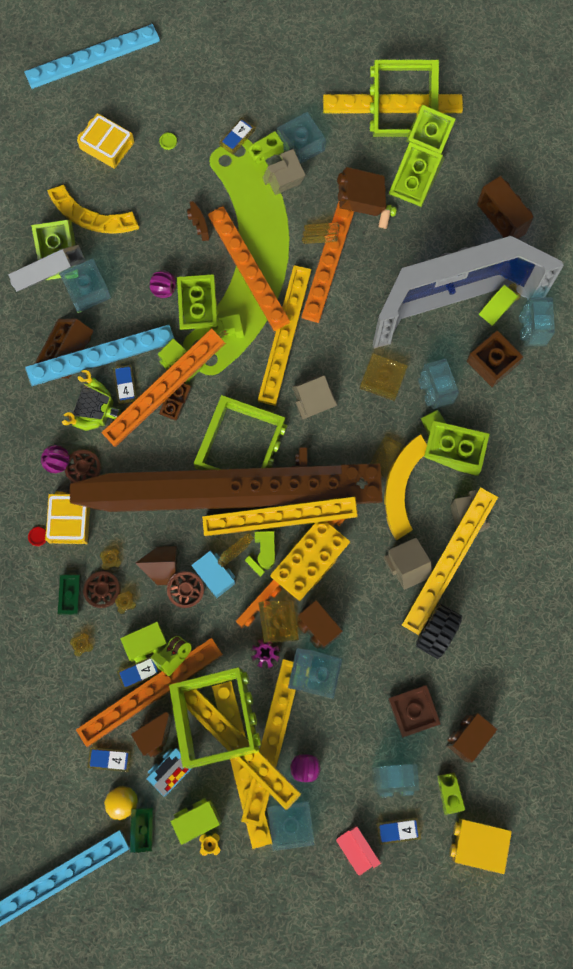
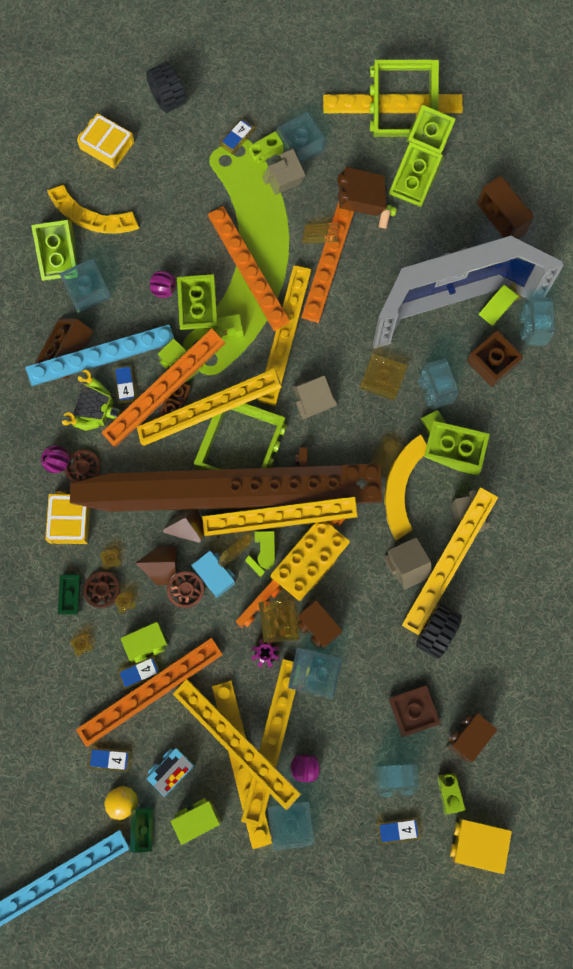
light grey slope [8,245,86,292] -> none
medium azure plate [24,24,160,89] -> none
red piece [28,527,46,546] -> none
reddish brown slope [131,712,173,757] -> none
lime leg [150,636,191,676] -> none
lime piece [159,133,177,150] -> none
lime window [169,667,261,769] -> none
reddish brown slope [187,201,209,241] -> none
yellow plate [199,833,220,856] -> none
coral panel [336,825,381,875] -> none
none -> yellow plate [137,368,282,446]
none -> black tyre [146,61,186,113]
none -> reddish brown slope [163,509,204,543]

